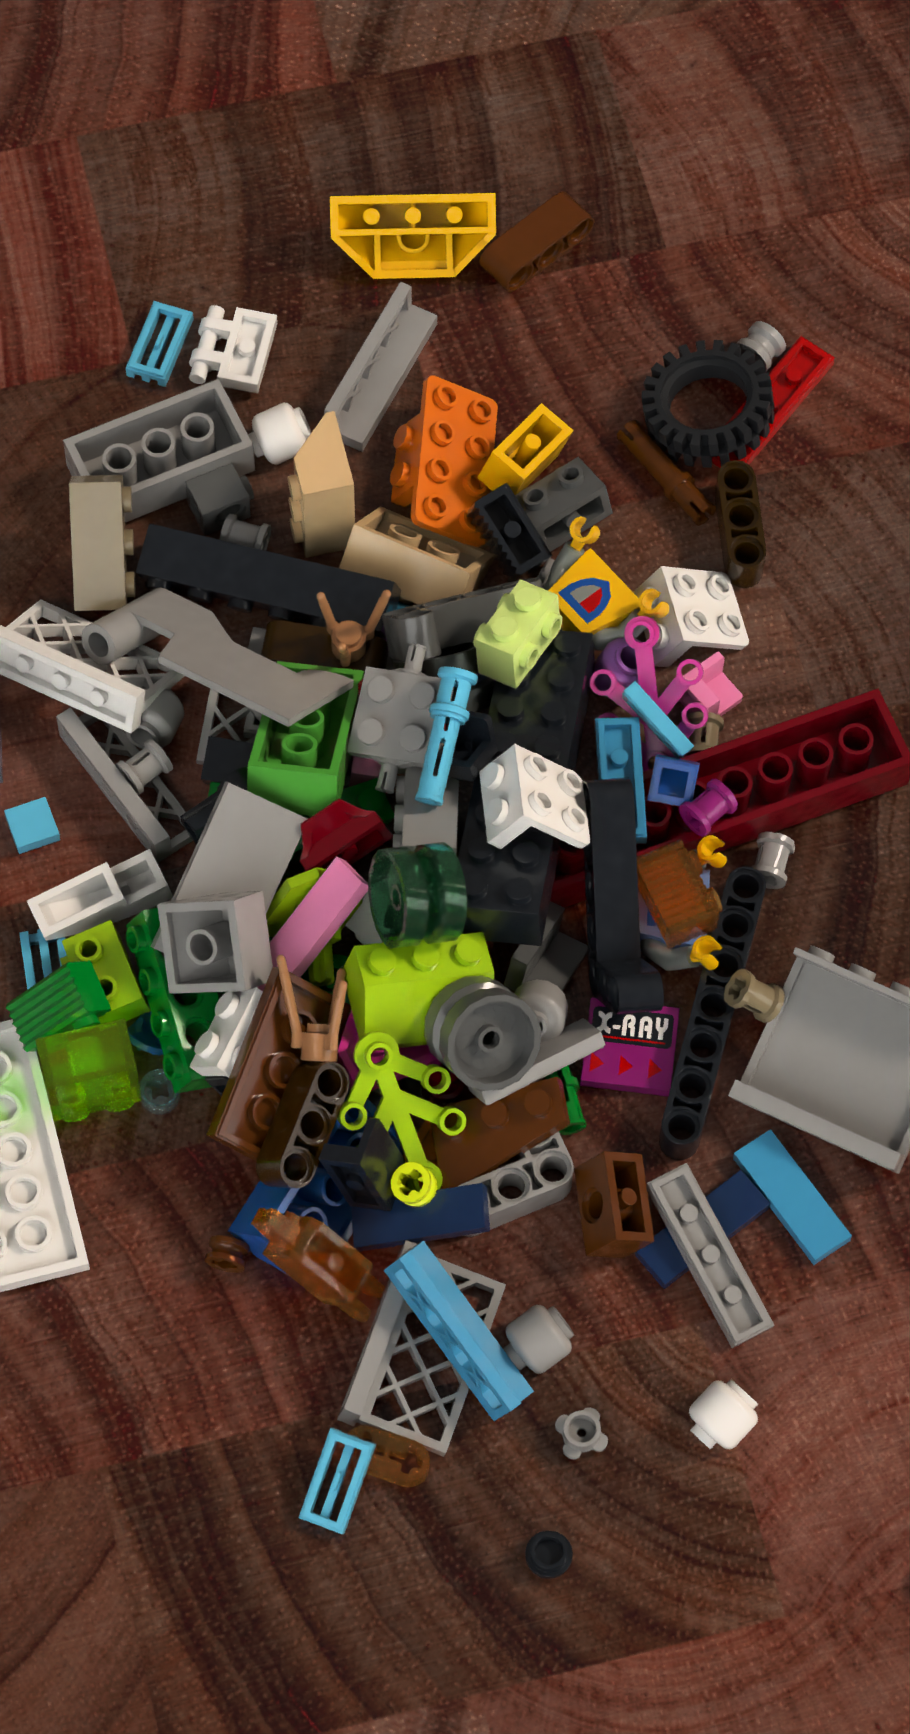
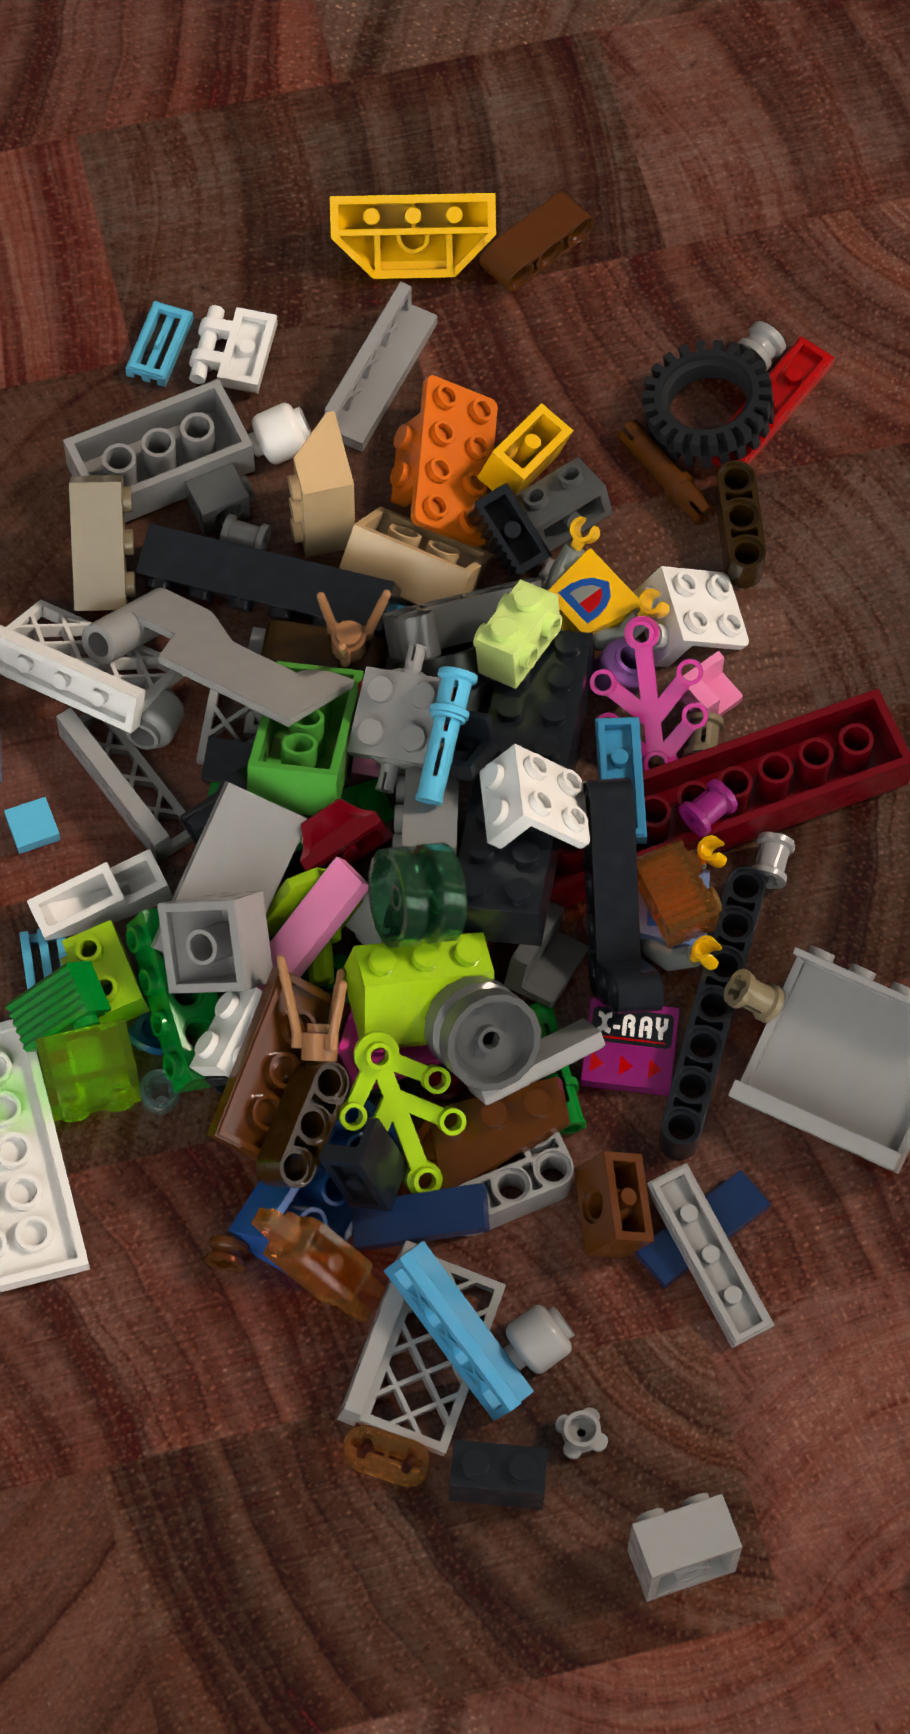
light grey bush [115,739,173,795] -> none
medium azure tile [298,1428,376,1534] -> none
neon yellow bush [391,1162,437,1207] -> none
light grey head [514,979,568,1042] -> none
black plate [525,1531,573,1579] -> none
medium azure tile [622,681,694,758] -> none
blue slope [647,755,700,806] -> none
white head [689,1379,758,1449] -> none
dark azure tile [733,1129,852,1265] -> none
none -> black brick [449,1439,548,1510]
none -> light grey brick [627,1493,742,1602]

